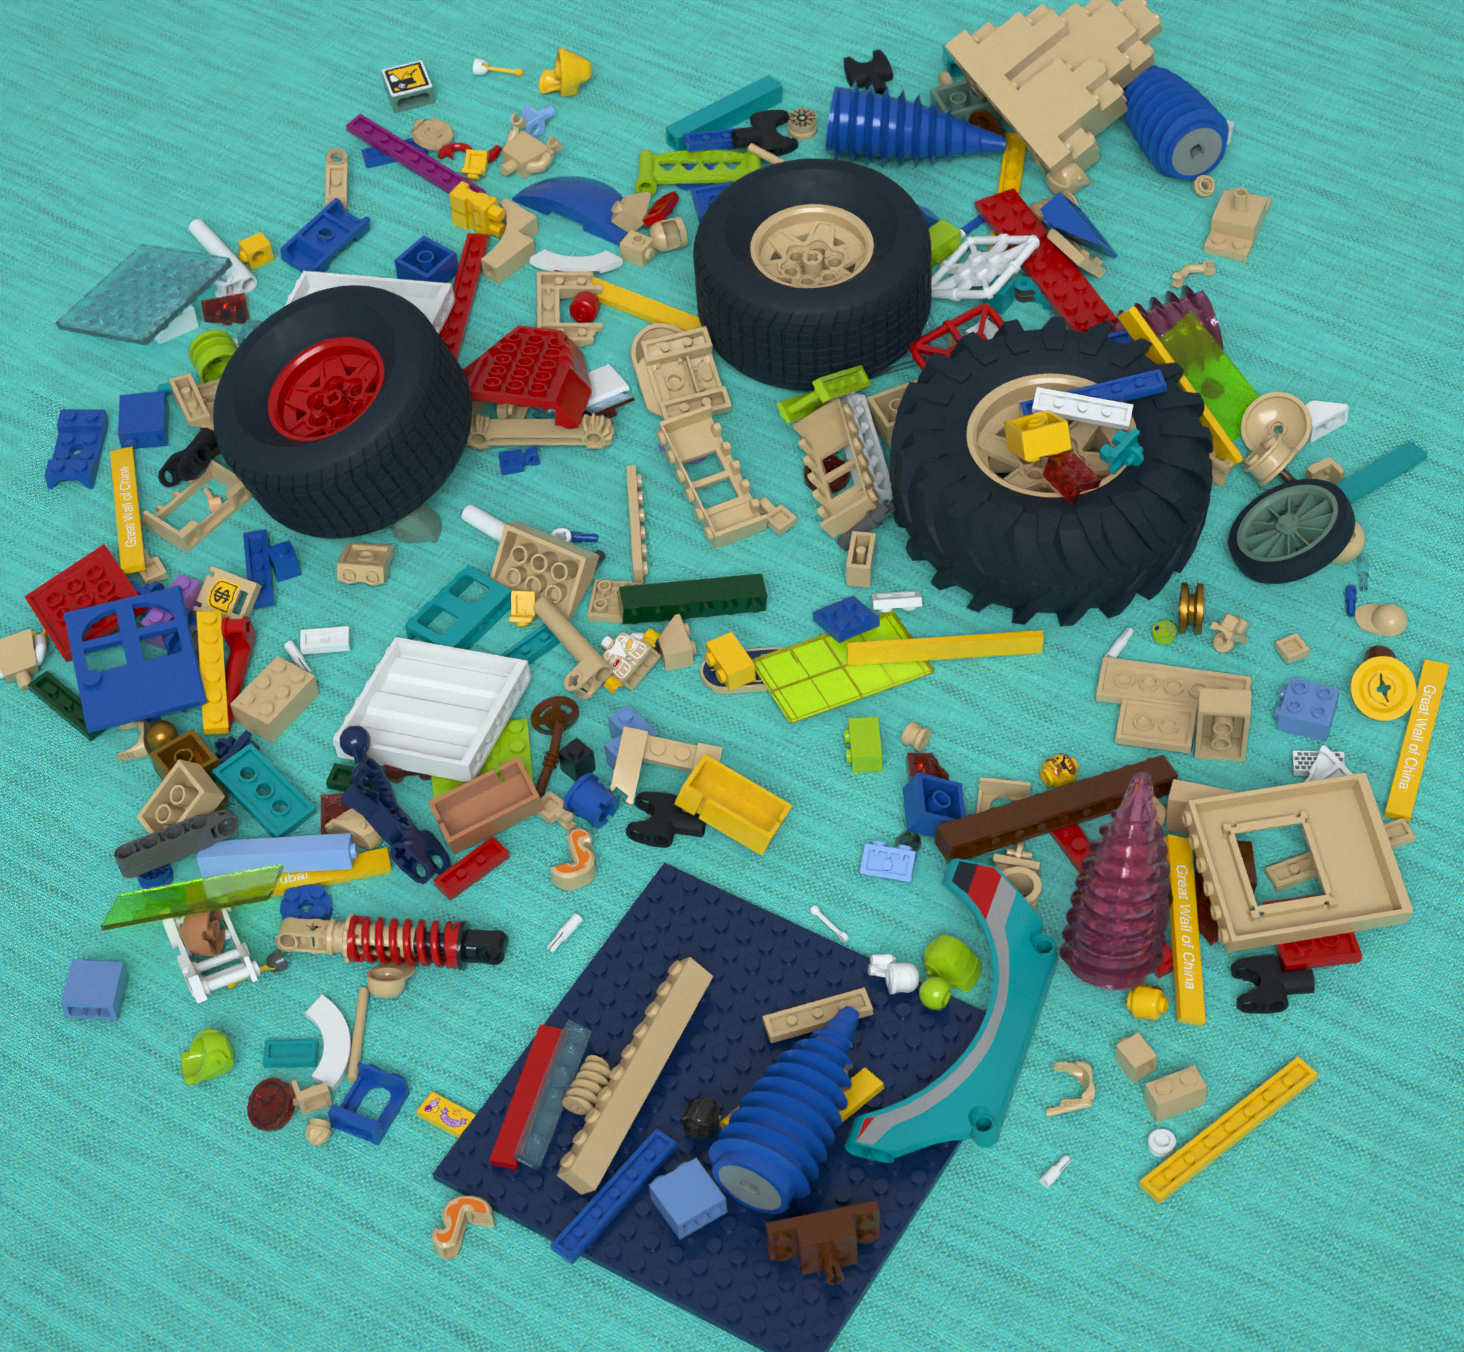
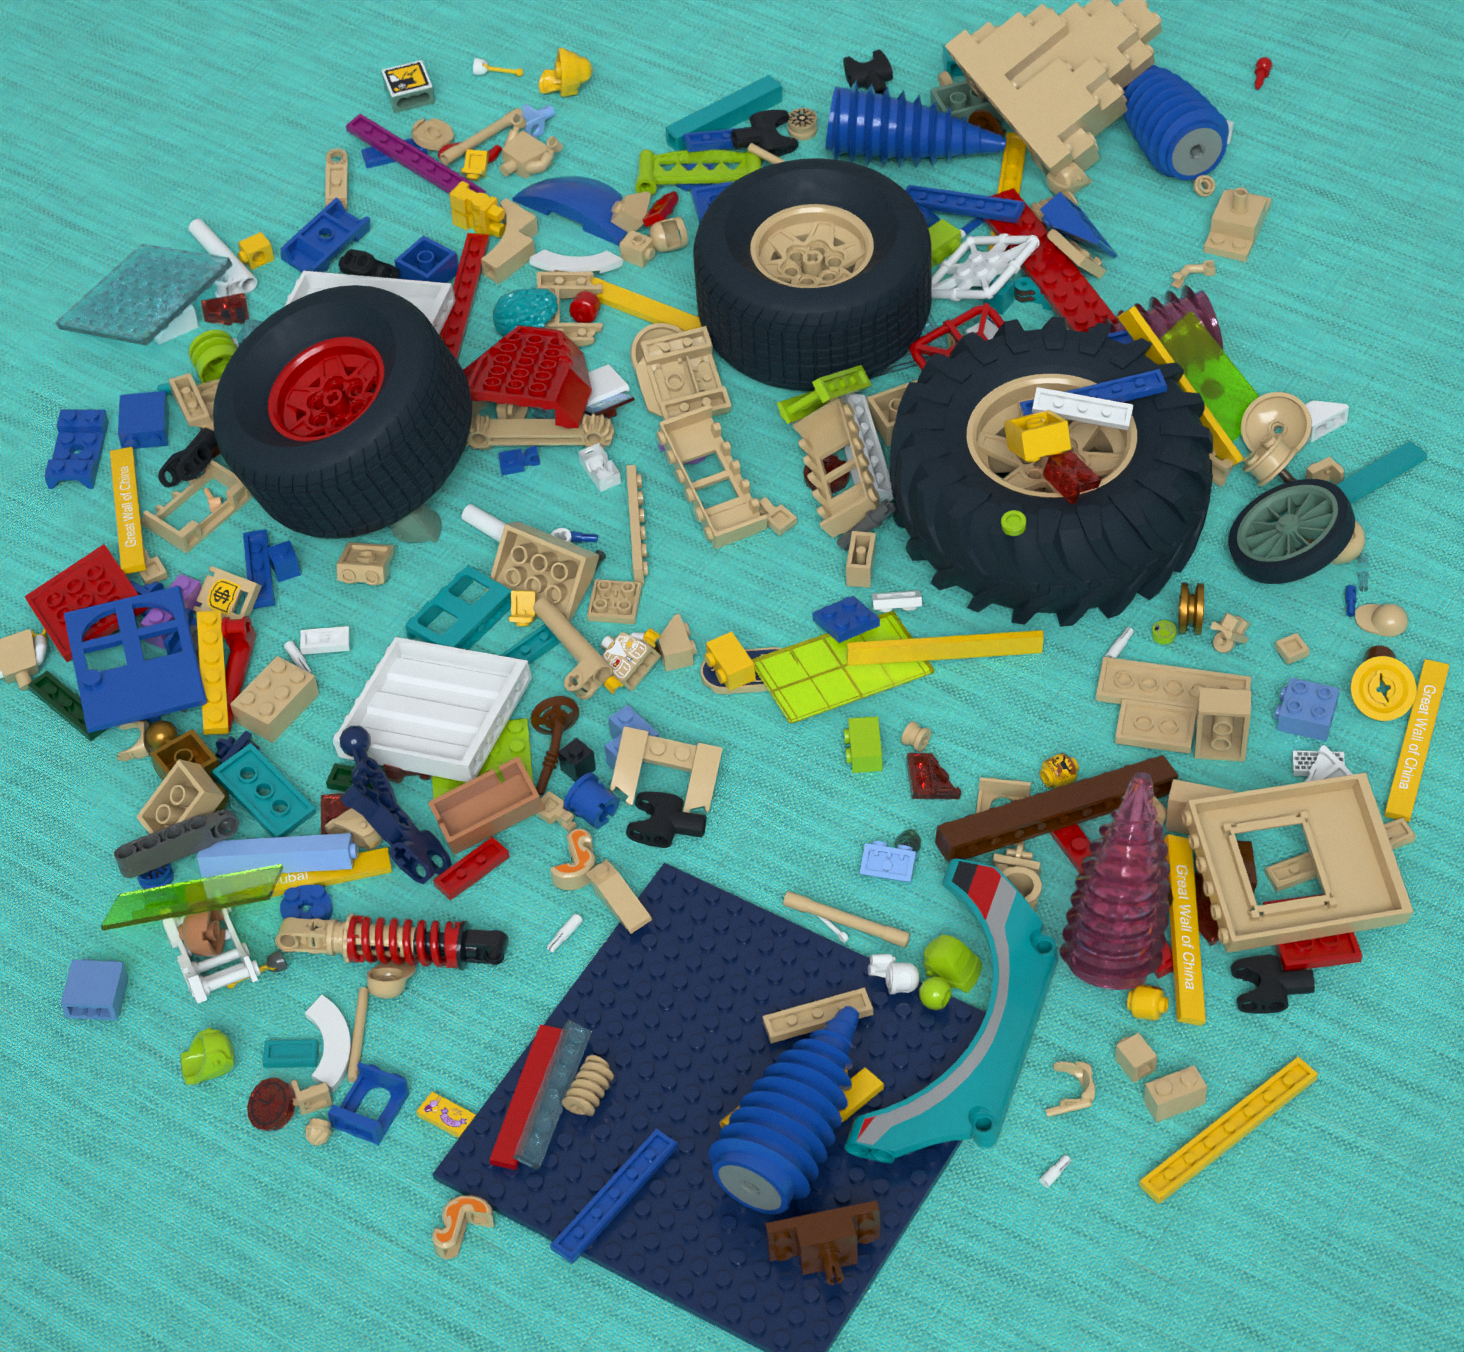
tan brick [557,957,713,1195] -> none
dark green brick [618,574,767,624] -> none
medium blue brick [649,1158,727,1240] -> none
yellow piece [674,754,793,856] -> none
clear smoke head [681,1097,721,1140] -> none
blue brick [903,772,966,838] -> none
teal hips [1100,428,1144,475] -> none
white tile [1148,1129,1176,1157] -> none
none -> black connector [338,249,399,279]
none -> tan piece [440,108,523,165]
none -> teal hair [493,287,558,337]
none -> white piece [578,443,621,492]
none -> tan slope [585,860,652,934]
none -> tan piece [783,891,910,948]
none -> blue tile [905,185,1025,223]
none -> lime tile [1001,510,1026,536]
none -> red bar [1255,57,1273,90]

